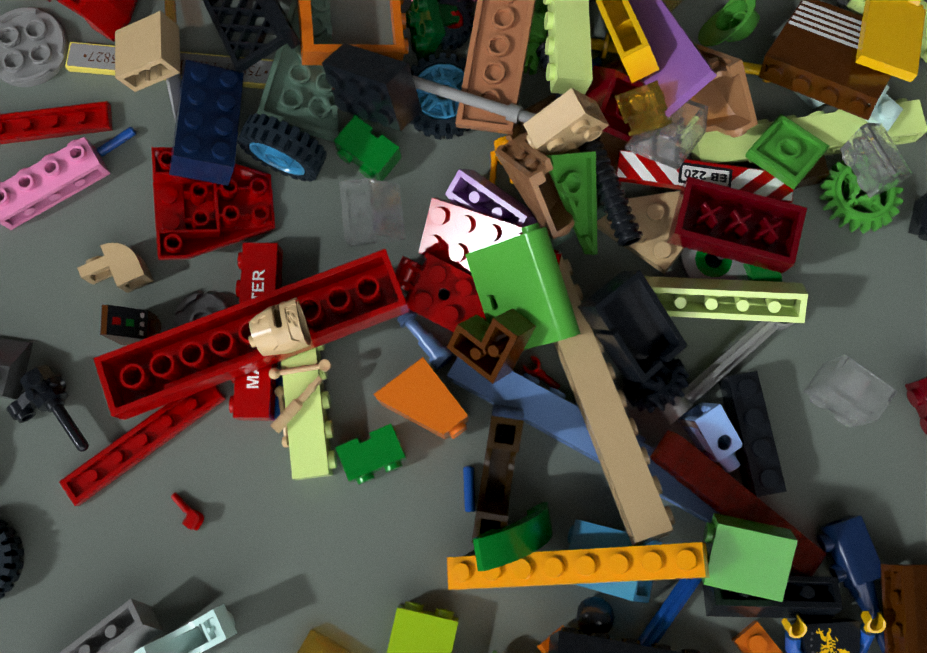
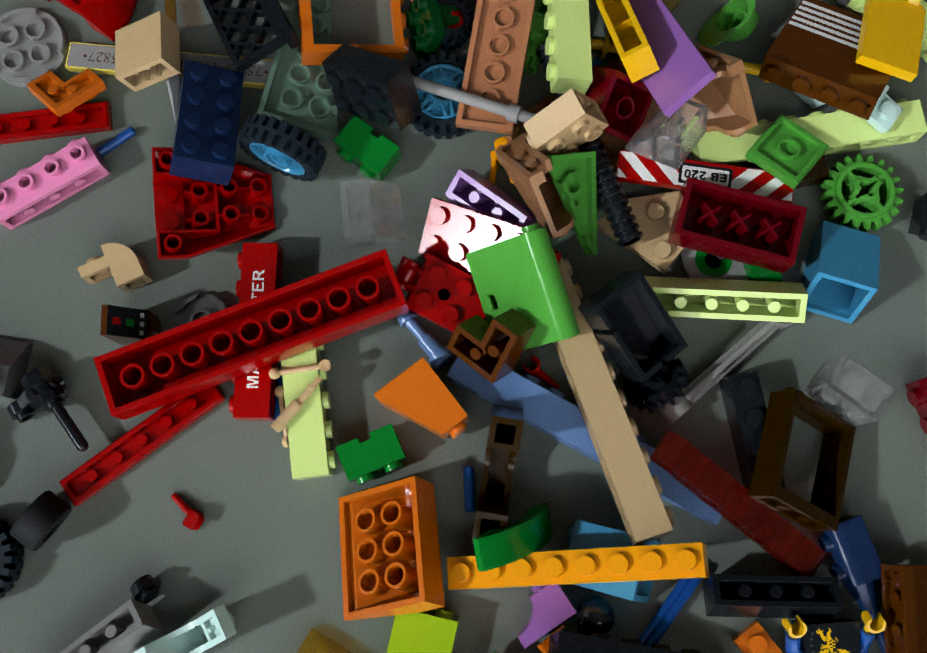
tan helmet [248,298,312,356] -> none
clear yellow plate [615,81,673,136] -> none
light blue torso [678,402,743,473] -> none
bright green brick [701,513,798,602] -> none
clear slope [840,123,912,198] -> none
none -> black tyre [10,490,72,551]
none -> orange plate [26,68,107,117]
none -> black plate [130,574,161,604]
none -> orange slope [338,476,445,621]
none -> medium lavender arch [517,585,577,648]
none -> dark brown window [748,387,856,531]
none -> dark azure slope [800,220,881,324]

